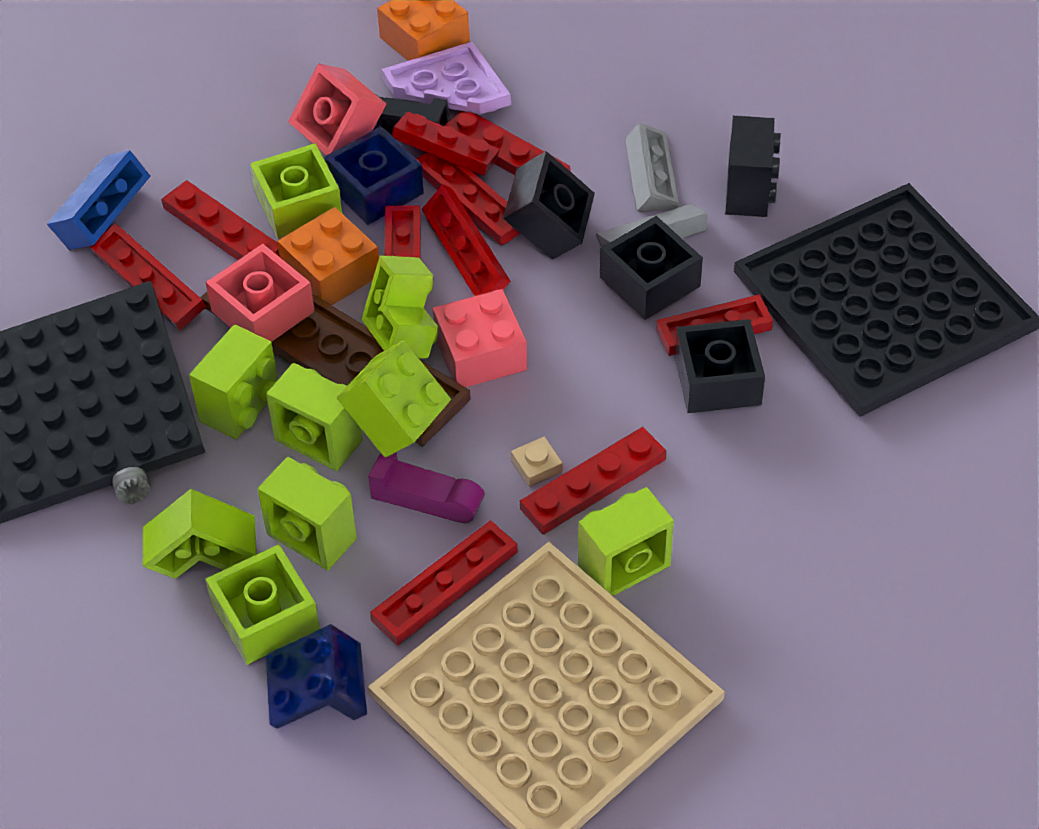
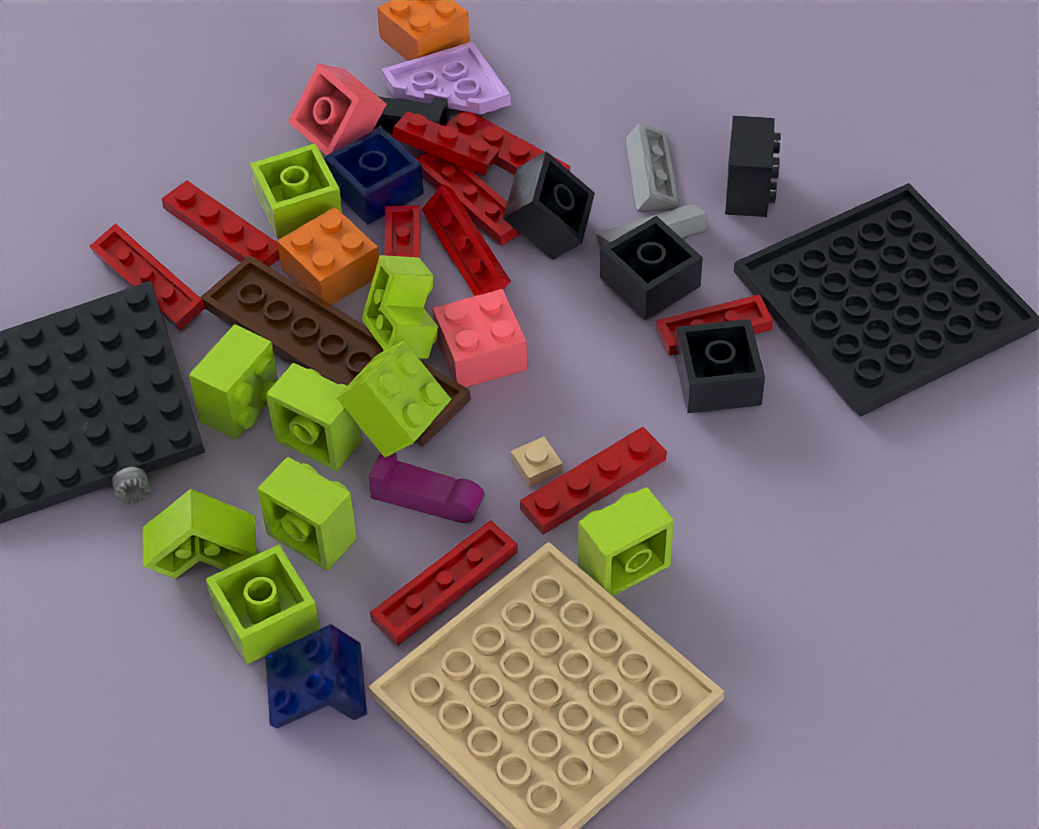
blue brick [47,150,151,250] -> none
coral brick [205,244,315,342] -> none

